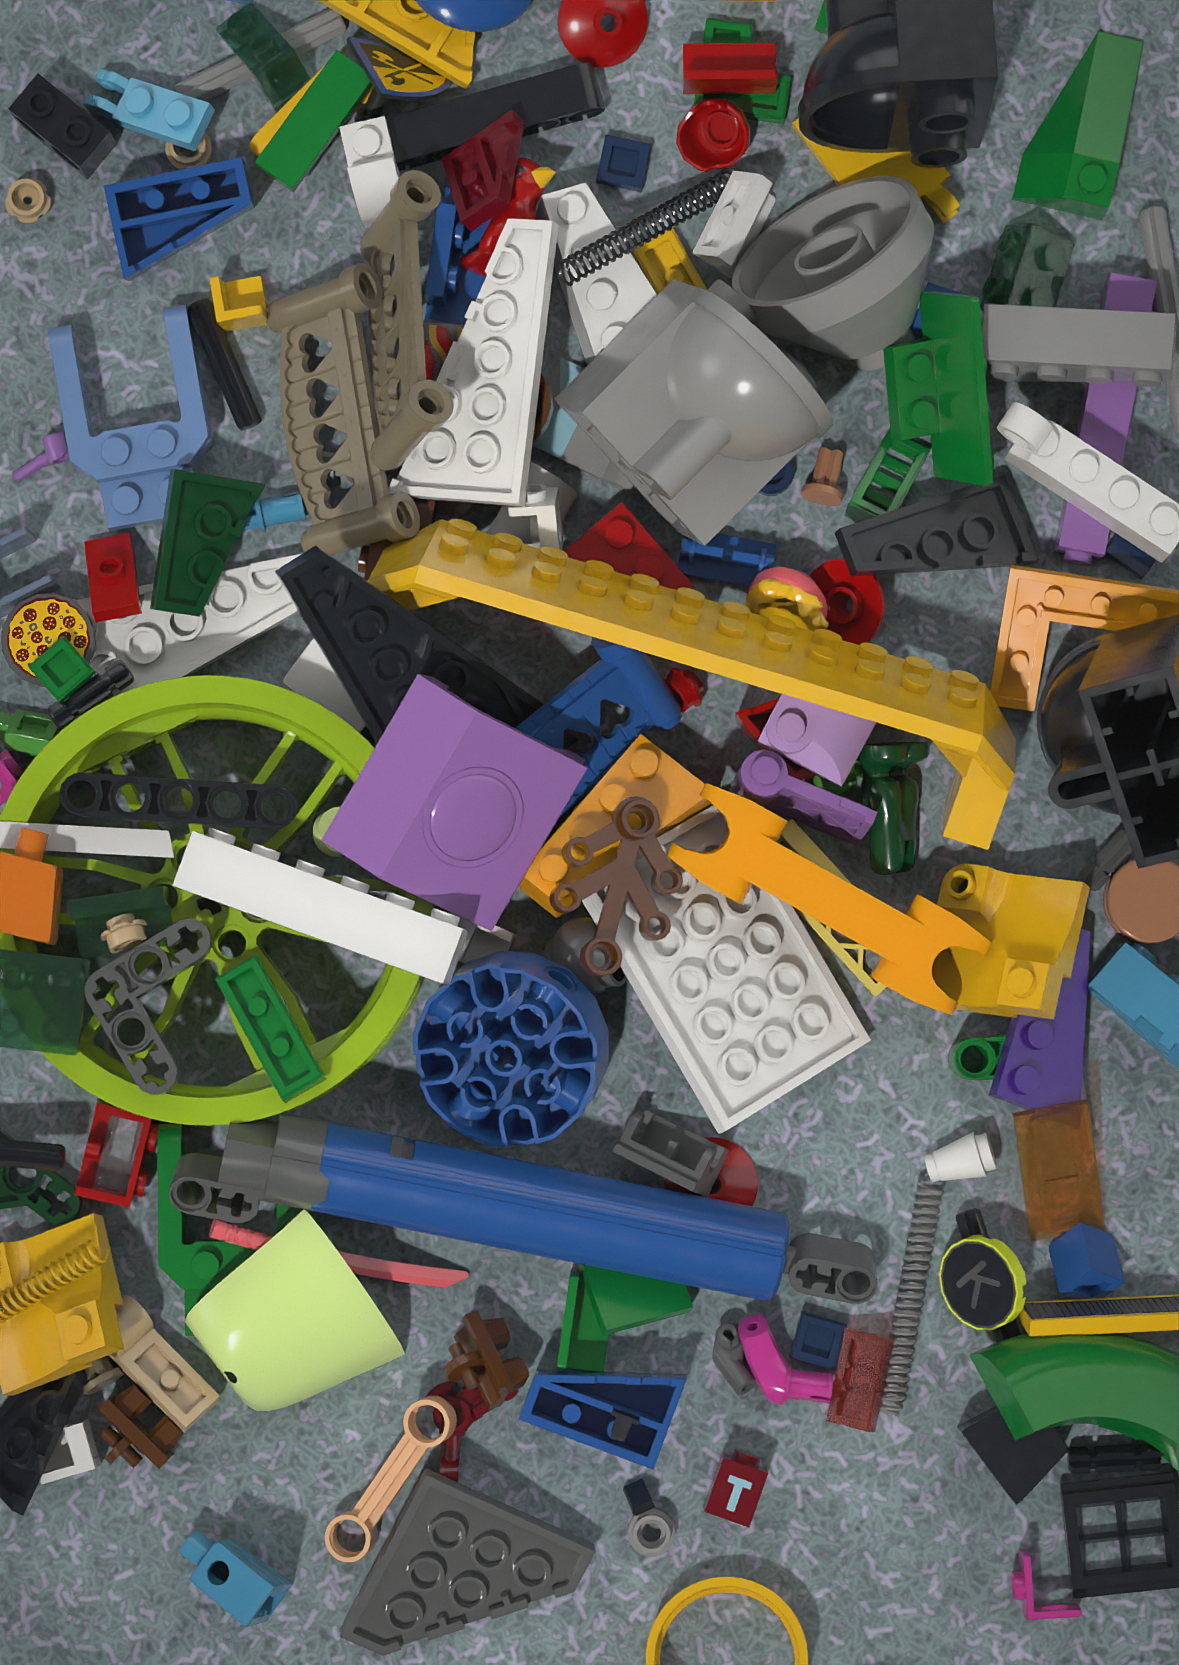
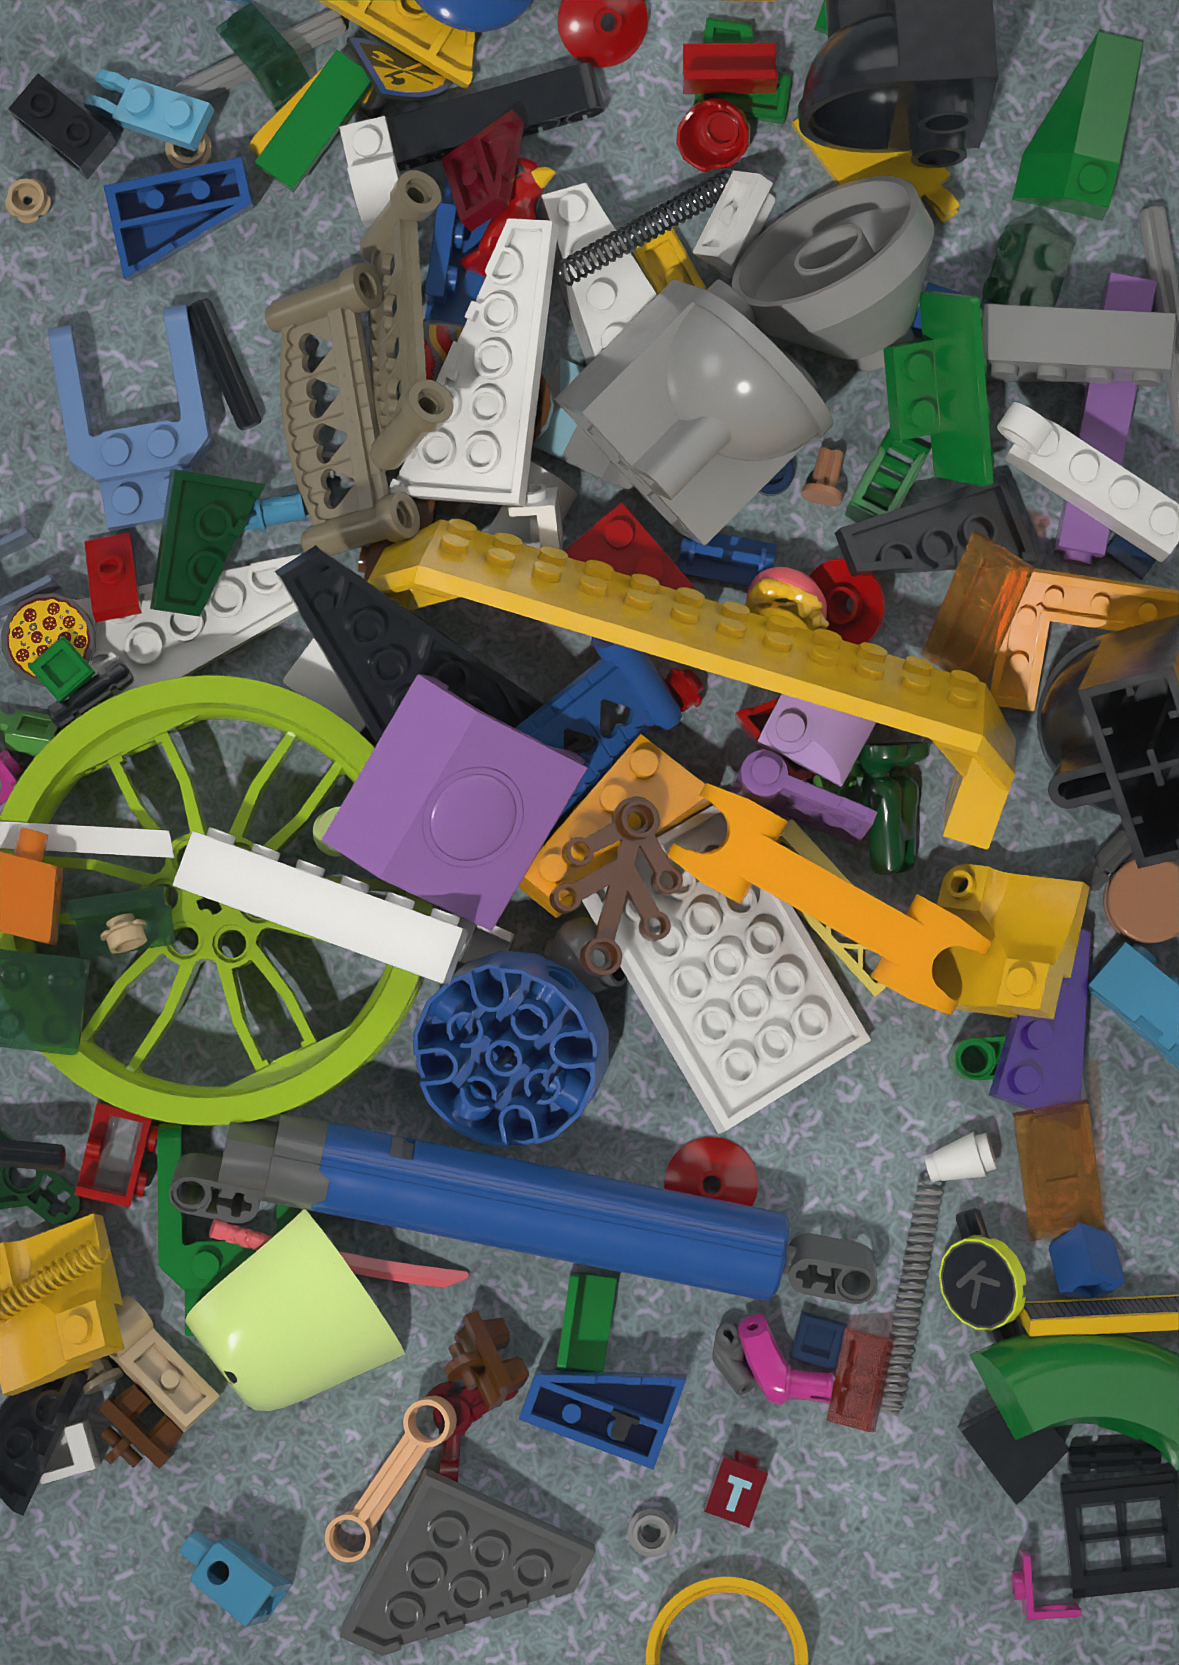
medium lavender hand [12,432,70,482] -> none
black beam [59,772,297,830] -> none
dark grey beam [84,919,213,1095] -> none
yellow panel [209,276,268,332] -> none
green tile [215,955,327,1103] -> none
green tile [578,1264,694,1336] -> none
dark blue tile [596,135,651,192] -> none
dark grey hinge [612,1110,730,1197] -> none
black piece [623,1478,655,1516] -> none
none -> clear orange piece [921,531,1035,683]

